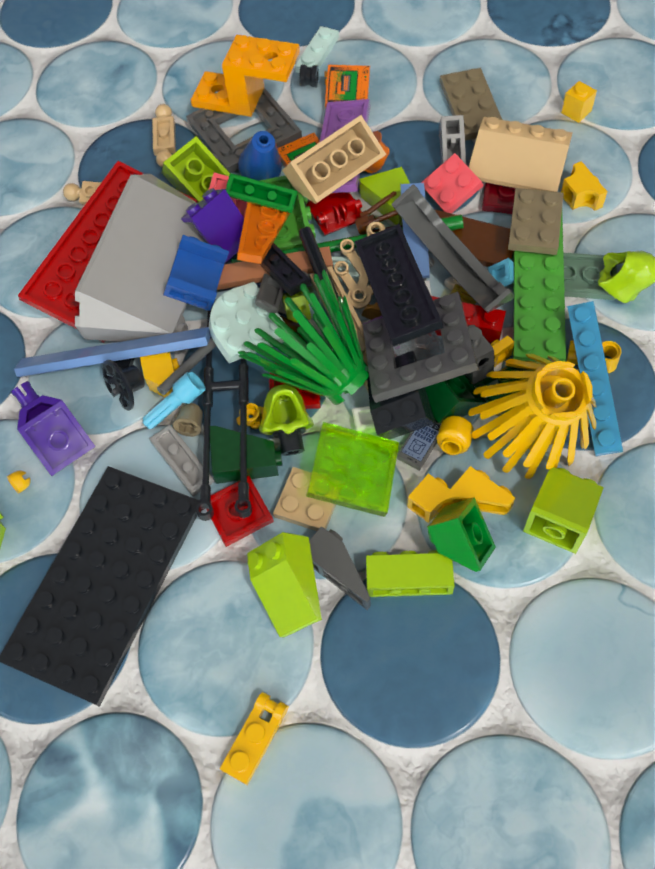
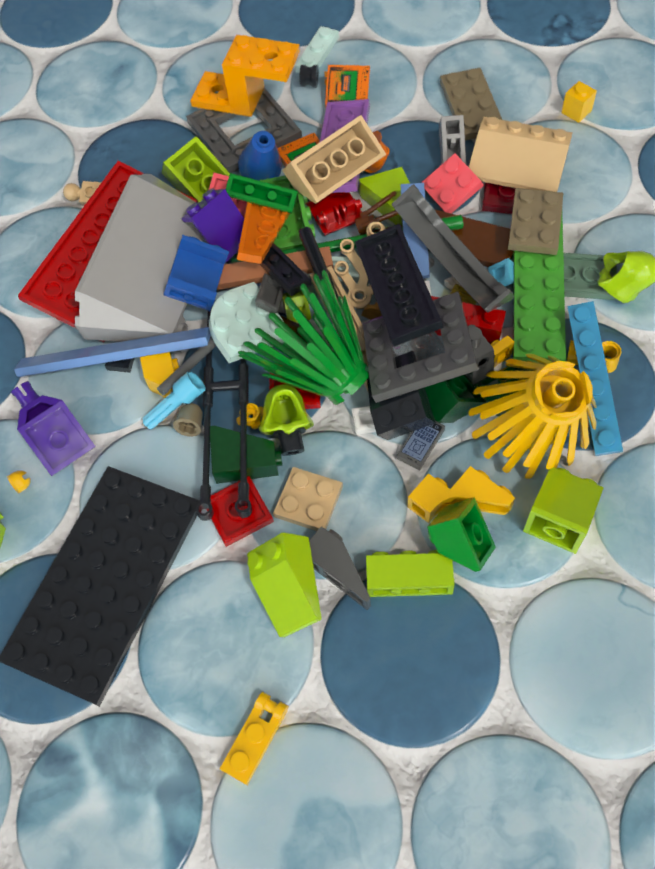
black wheel [102,360,145,411] -> none
light grey tile [149,424,215,497] -> none
tan plate [152,104,176,167] -> none
clear neon green plate [306,422,399,517] -> none
yellow head [437,416,474,455] -> none
yellow brick [561,161,608,211] -> none

